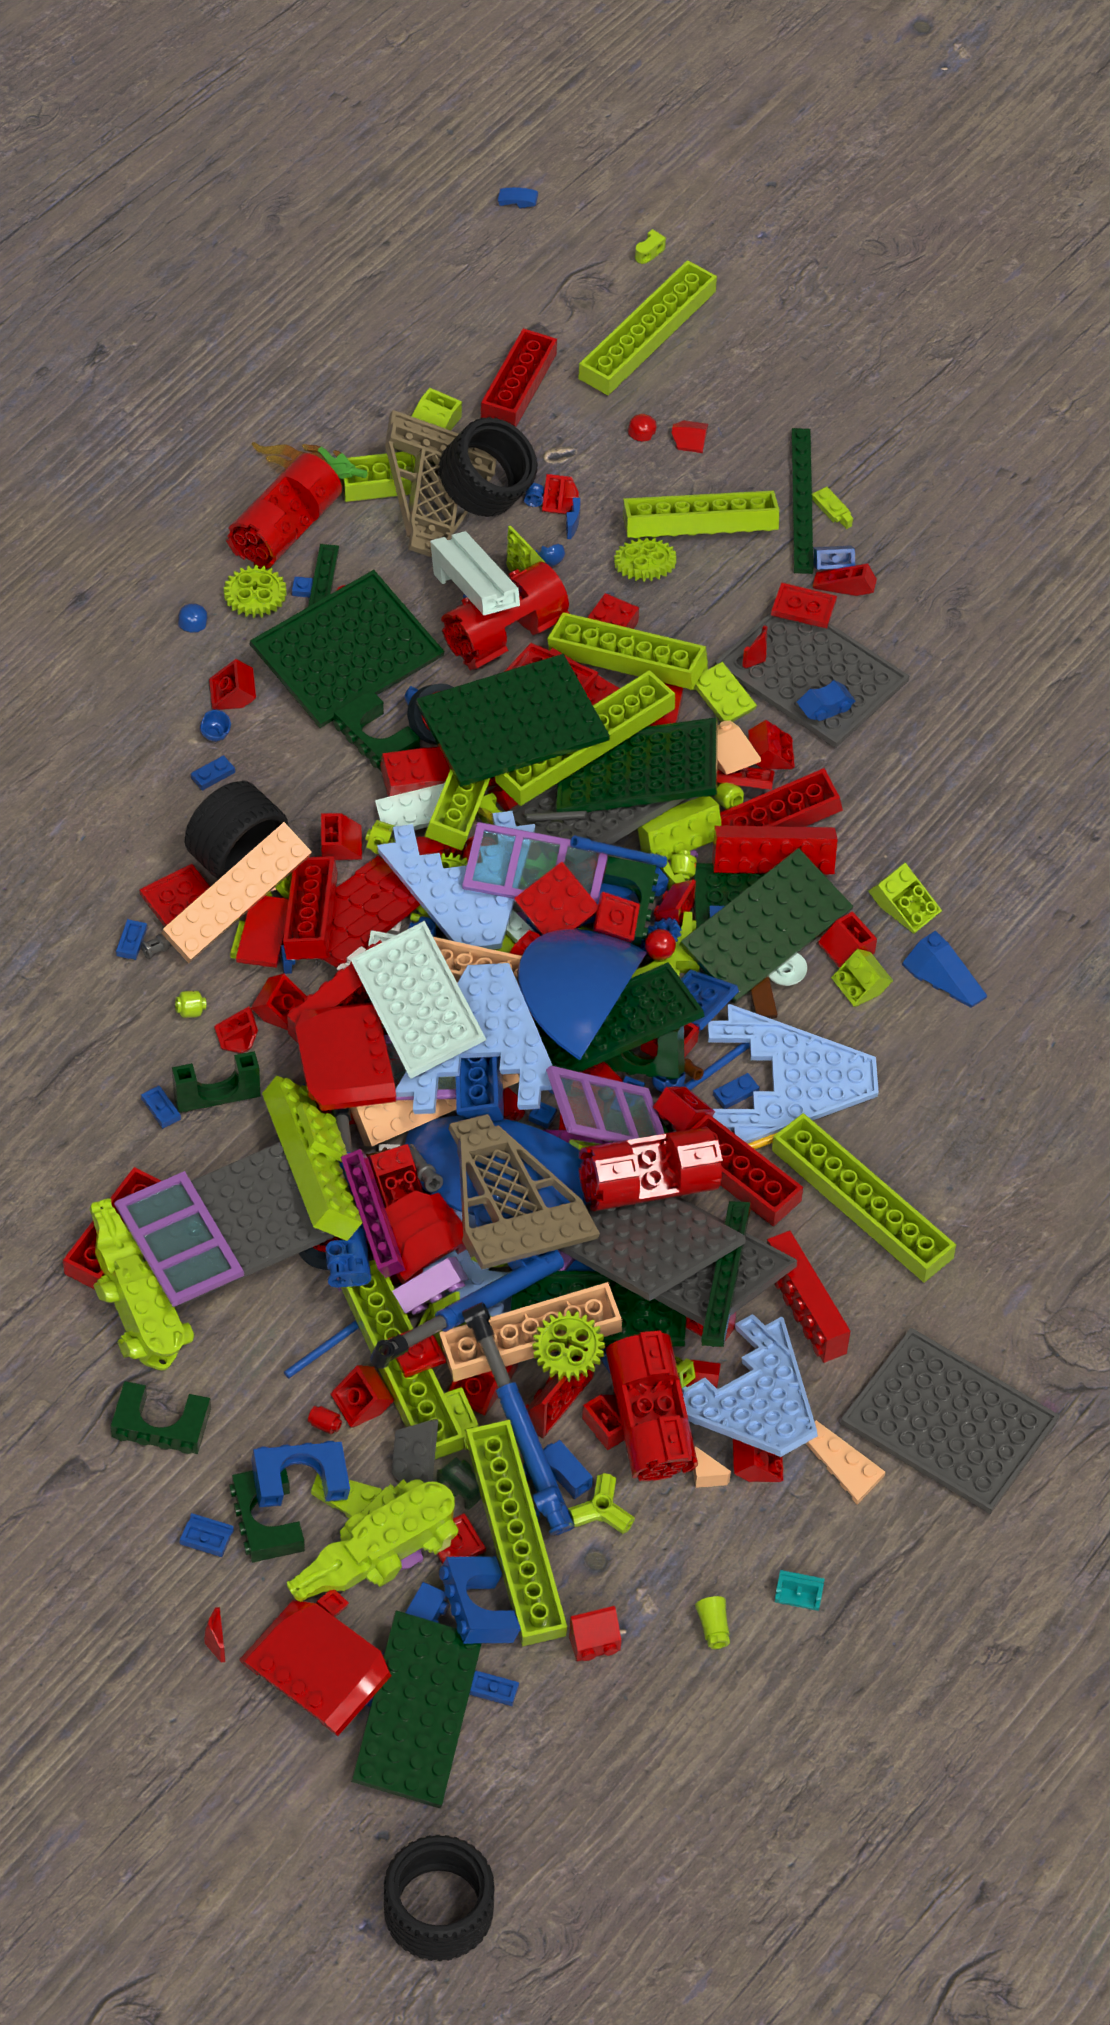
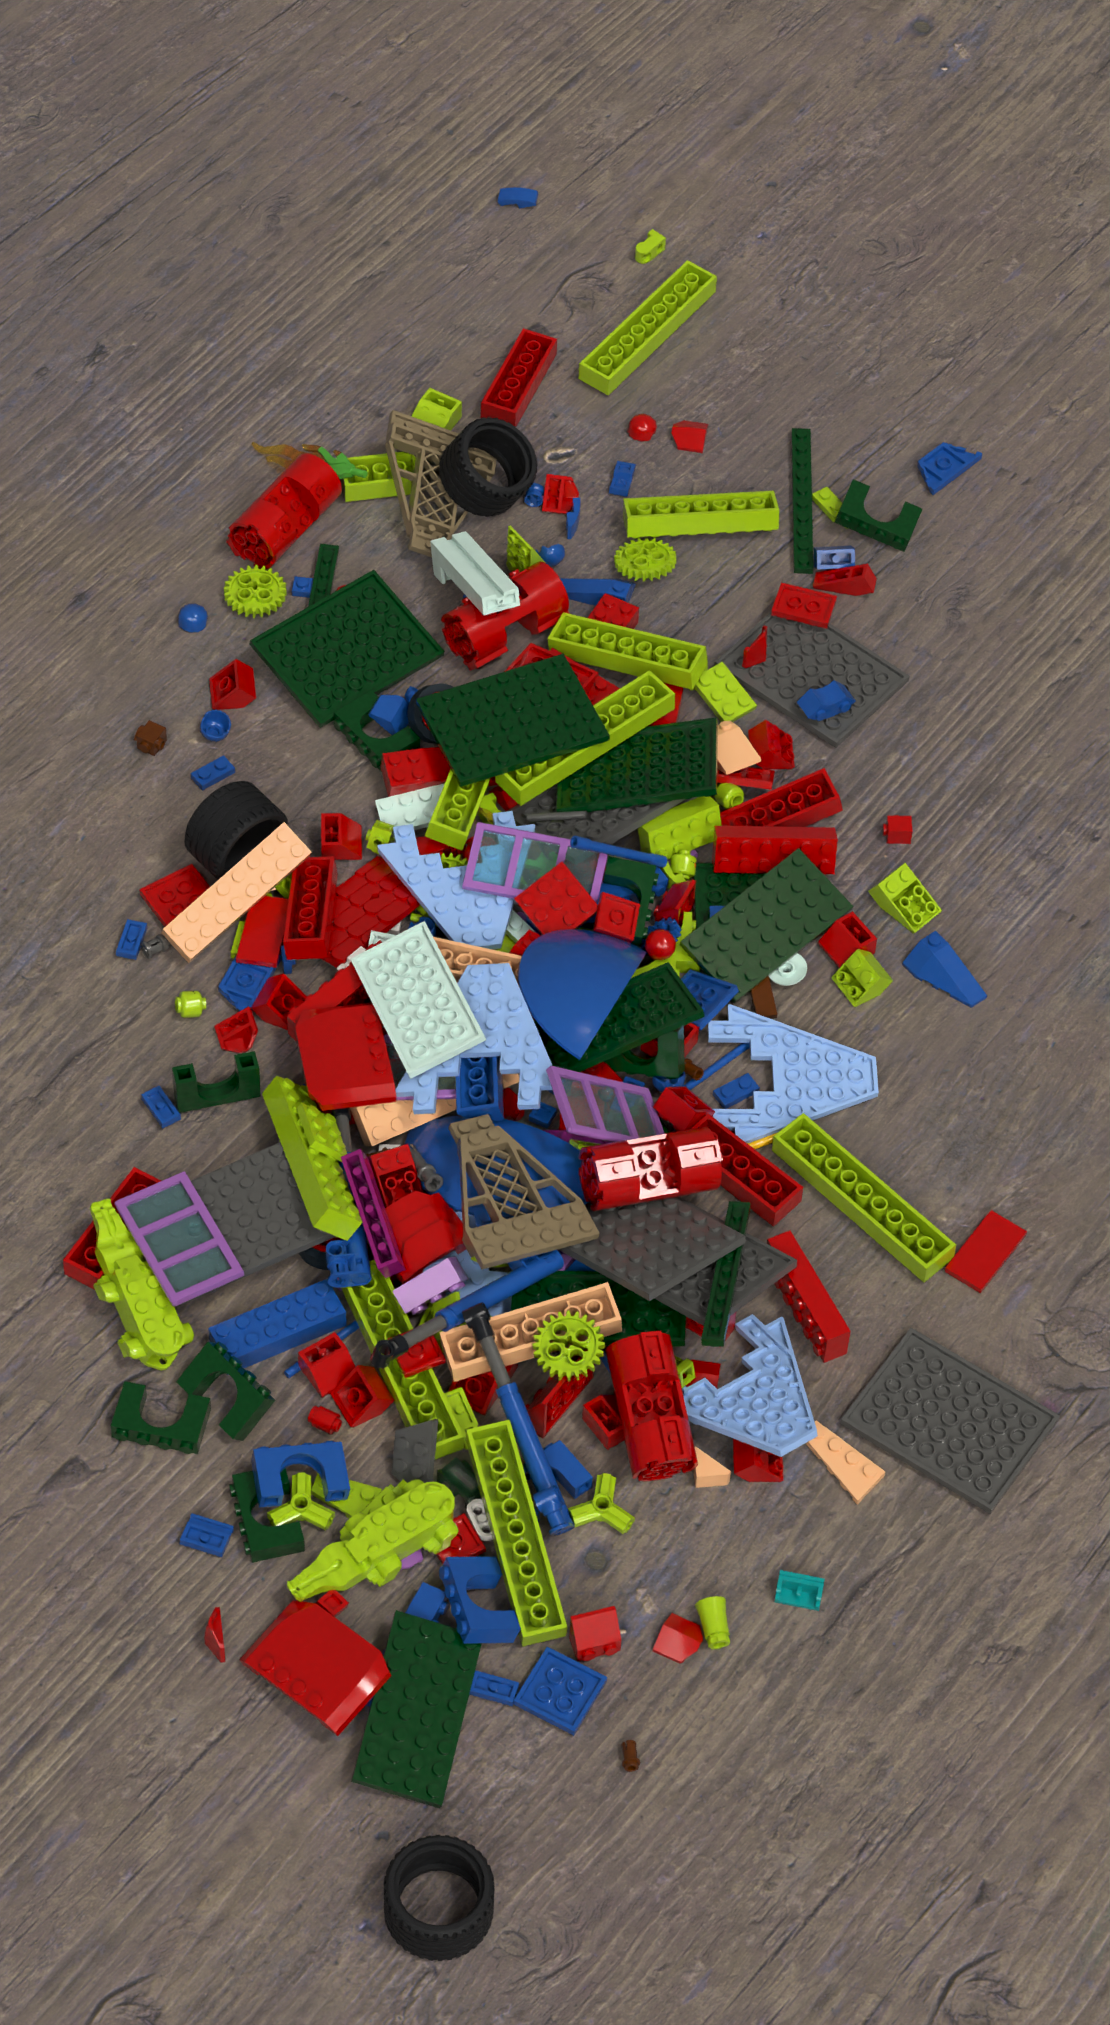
none -> reddish brown brick [134,720,167,756]
none -> dark green arch [176,1341,275,1441]
none -> blue brick [208,1279,346,1375]
none -> blue wing [218,955,281,1012]
none -> lime piece [267,1472,335,1531]
none -> red slope [298,1332,355,1398]
none -> blue slope [368,695,409,735]
none -> white plate [467,1499,493,1541]
none -> blue plate [513,1647,607,1736]
none -> blue wedge [560,578,636,606]
none -> blue slope [609,461,636,497]
none -> reddish brown pin [621,1740,640,1772]
none -> red slope [653,1613,703,1664]
none -> dark green arch [835,479,922,552]
none -> red brick [882,815,913,844]
none -> blue wing [917,442,982,495]
none -> red tile [944,1210,1027,1293]

